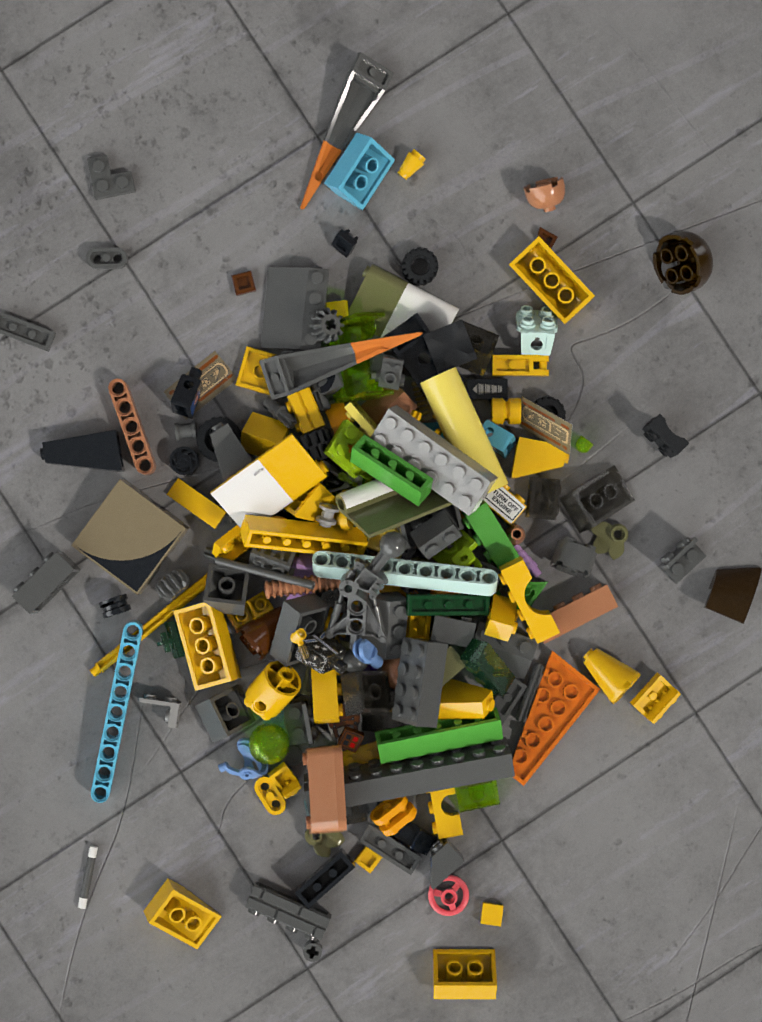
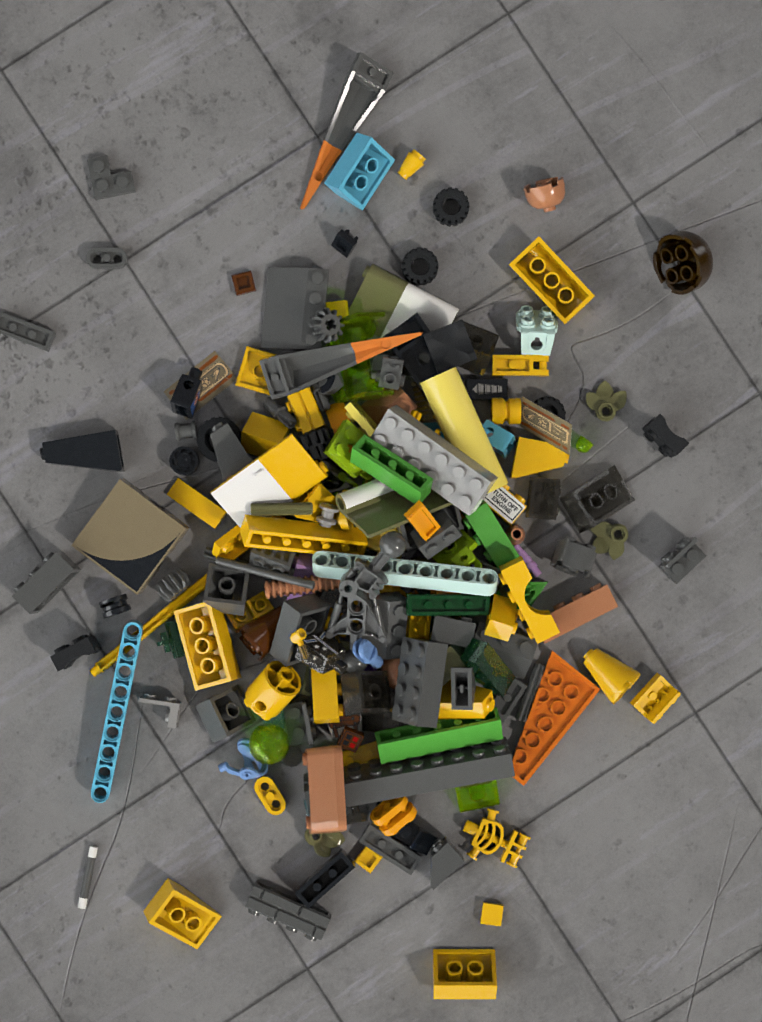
nougat beam [108,378,156,475] -> none
yellow bracket [267,762,302,799] -> none
dark grey bush [303,940,322,962] -> none
yellow arch [426,788,463,839] -> none
coral piece [428,875,469,916] -> none
reddish brown tile [537,227,558,249] -> none
dark brown slope [704,567,762,624] -> none
none -> black brick [50,634,101,671]
none -> olive axle [250,502,313,516]
none -> light orange tile [404,500,441,541]
none -> black tyre [433,187,470,227]
none -> dark grey slope [451,667,476,710]
none -> yellow piece [462,808,531,868]
none -> olive plate [586,381,627,422]

